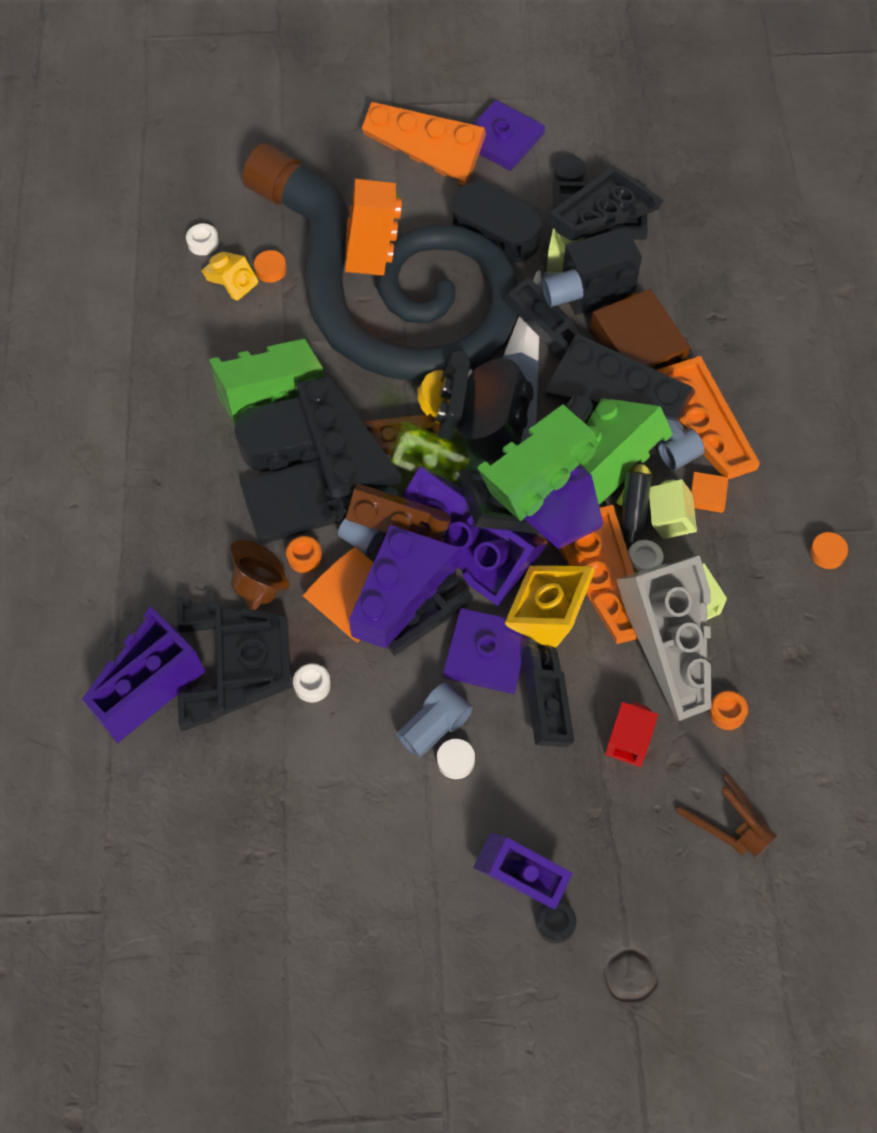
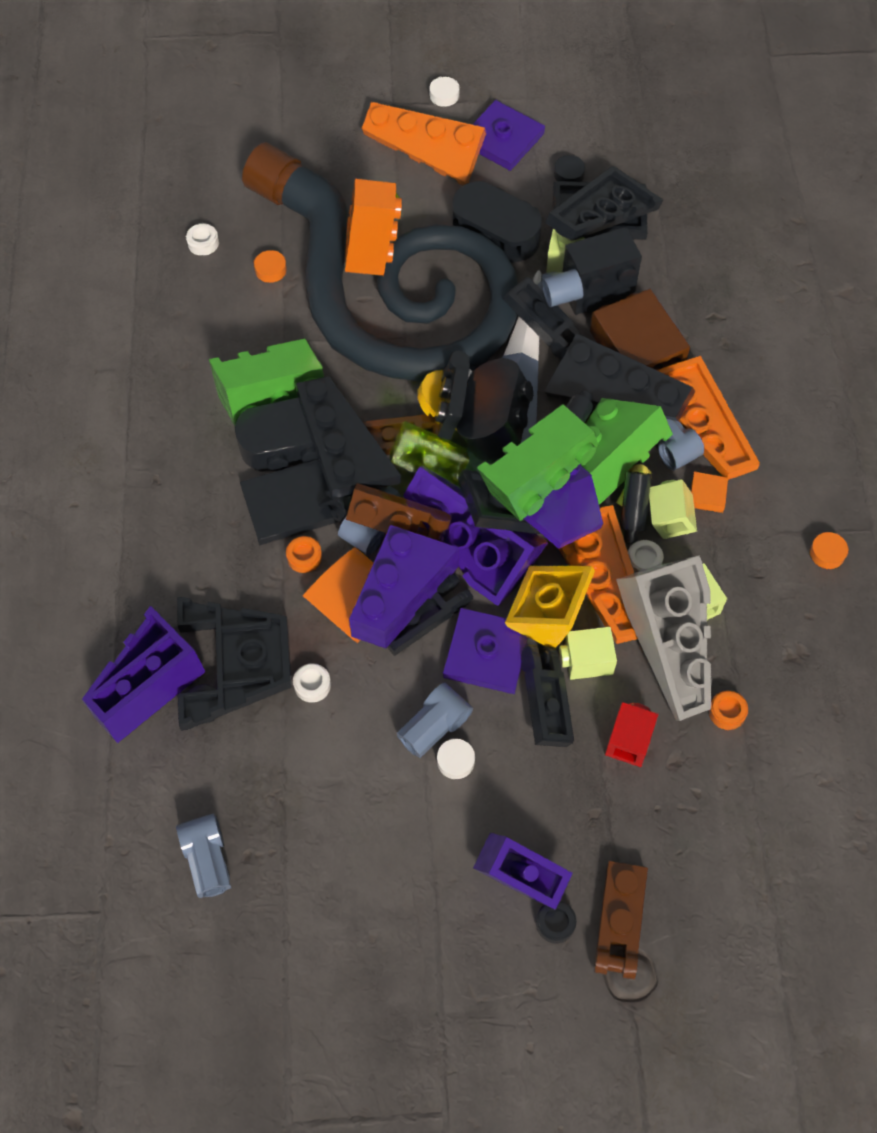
yellow bracket [201,252,258,300] -> none
reddish brown piece [230,540,290,610] -> none
reddish brown plant [676,774,777,857] -> none
none -> sand blue piece [176,813,232,898]
none -> white tile [430,77,459,107]
none -> yellowish green brick [559,627,617,680]
none -> reddish brown plate [594,861,648,980]

